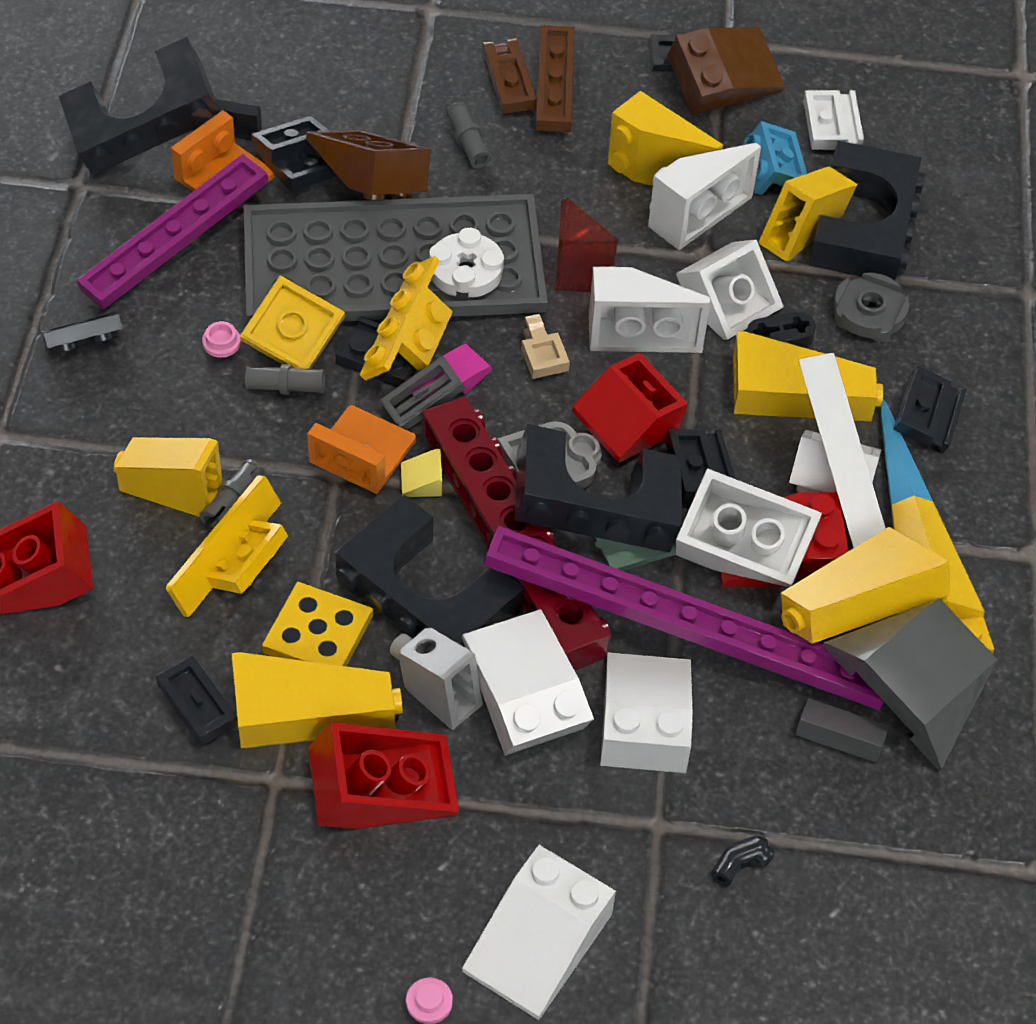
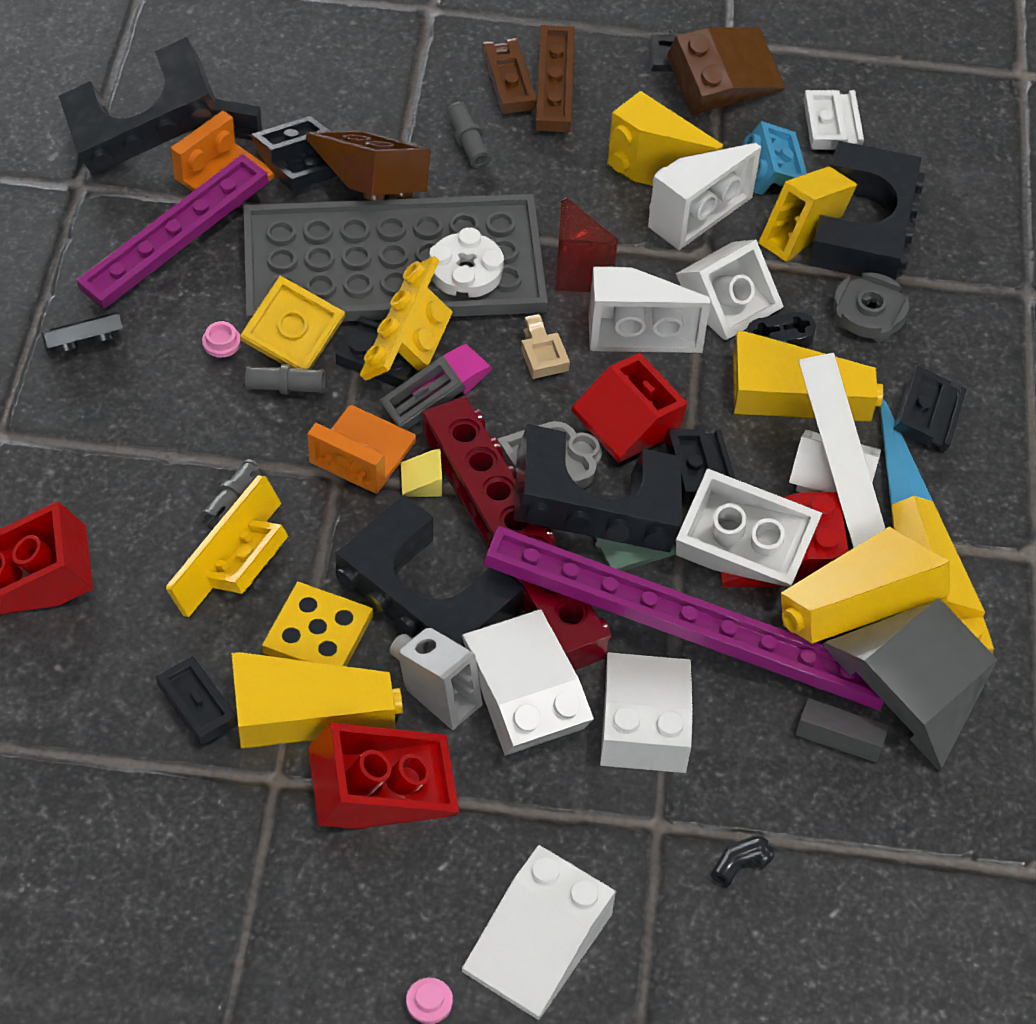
yellow slope [113,437,223,517] -> none

